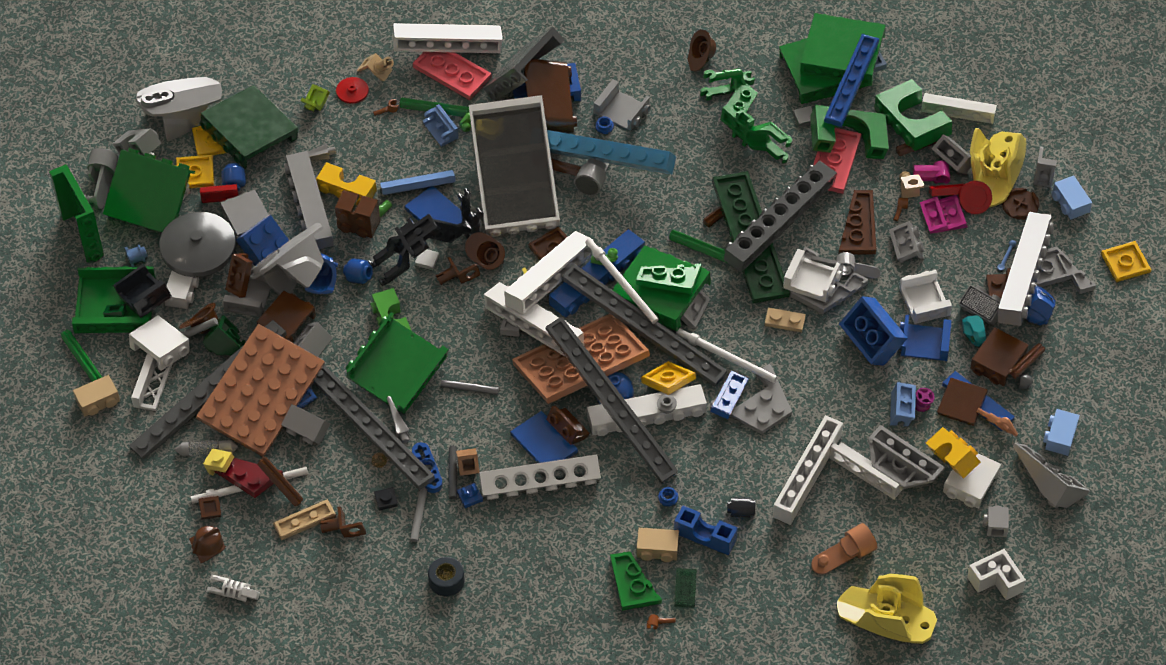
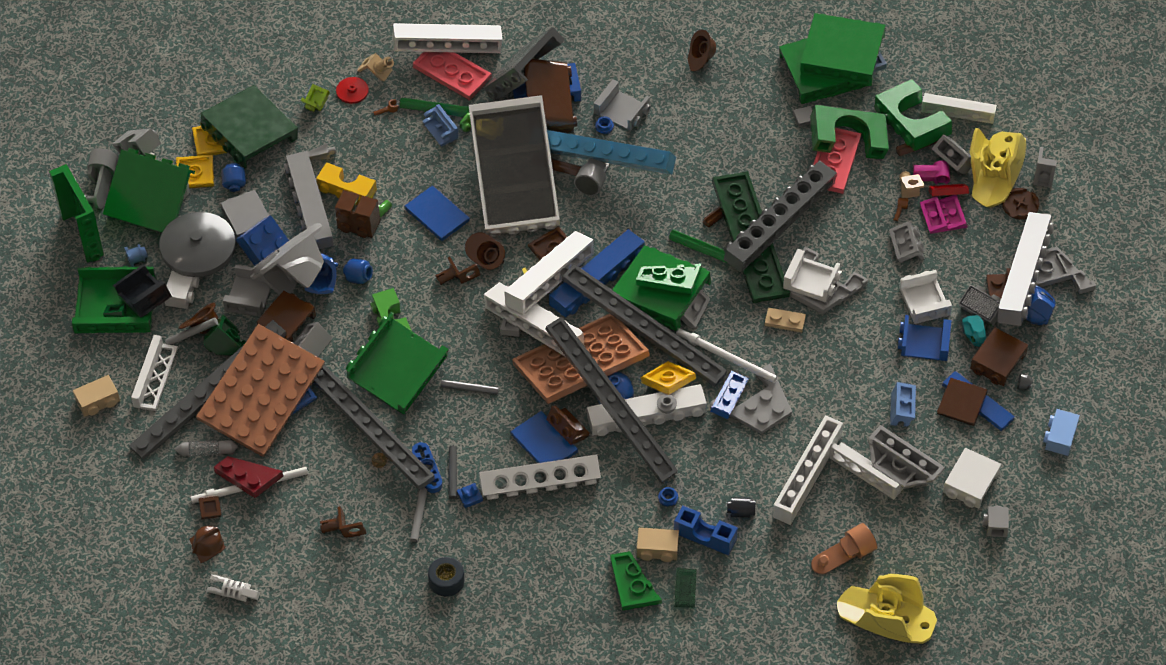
green axle [61,330,102,382] -> none
white panel [129,315,190,371] -> none
light grey piece [136,77,222,142] -> none
red tile [200,184,239,203] -> none
light yellow bracket [203,449,234,476] -> none
reddish brown bracket [225,253,253,298] -> none
reddish brown axle [257,457,303,506] -> none
tan tile [273,499,336,540] -> none
light grey brick [281,404,330,445] -> none
black piece [368,189,484,286] -> none
black plate [374,487,398,511] -> none
medium blue tile [380,170,456,195] -> none
light grey piece [387,396,409,443] -> none
white tile [415,249,439,270] -> none
medium nougat brick [456,448,479,476] -> none
white bar [585,238,659,324] -> none
bright green arm [591,248,618,266] -> none
dark orange hand [647,614,676,629] -> none
green piece [700,68,792,164] -> none
light grey piece [810,252,881,279] -> none
blue tile [824,34,879,127] -> none
reddish brown wing [838,190,876,254] -> none
blue brick [839,296,908,365] -> none
magenta wheel [915,387,935,412] -> none
yellow arch [926,427,981,479] -> none
red piece [959,181,992,214] -> none
white brick [967,549,1026,600] -> none
nougat hand [976,408,1018,436] -> none
medium blue hinge [997,240,1016,271] -> none
reddish brown axle [1009,343,1045,378] -> none
light grey wedge [1013,443,1090,508] -> none
light blue brick [1052,175,1092,220] -> none
yellow tile [1100,241,1151,282] -> none

